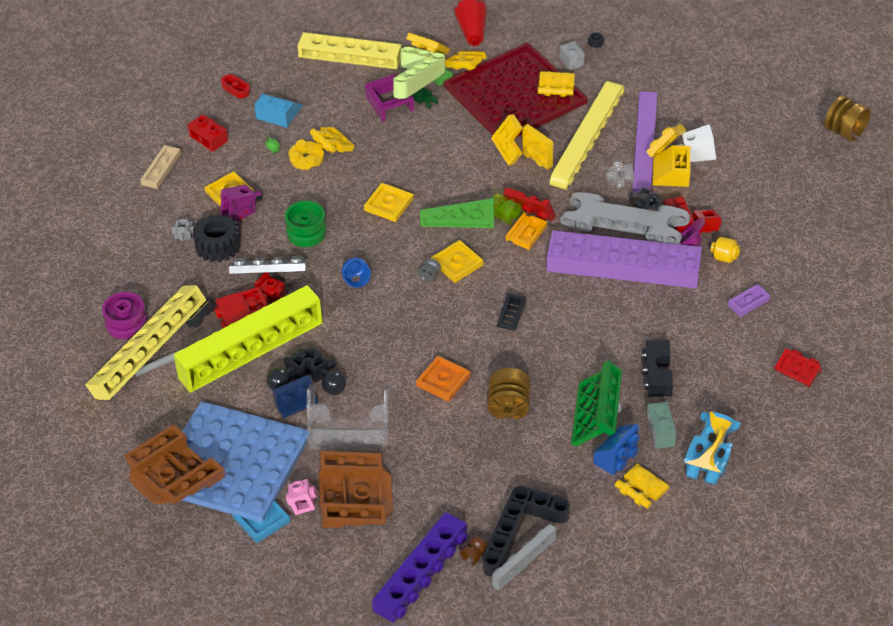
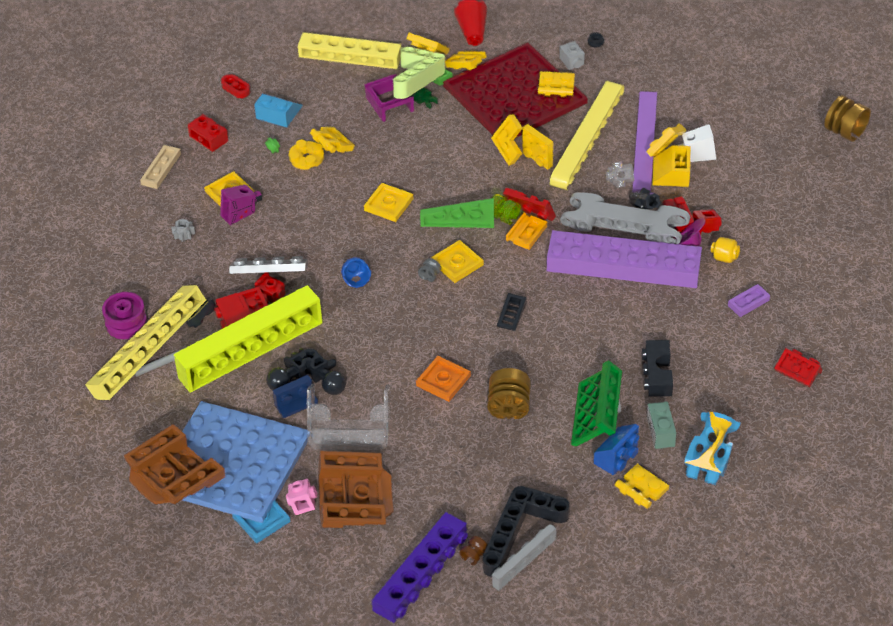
black tyre [193,214,241,263] -> none
green wheel [285,201,327,247] -> none

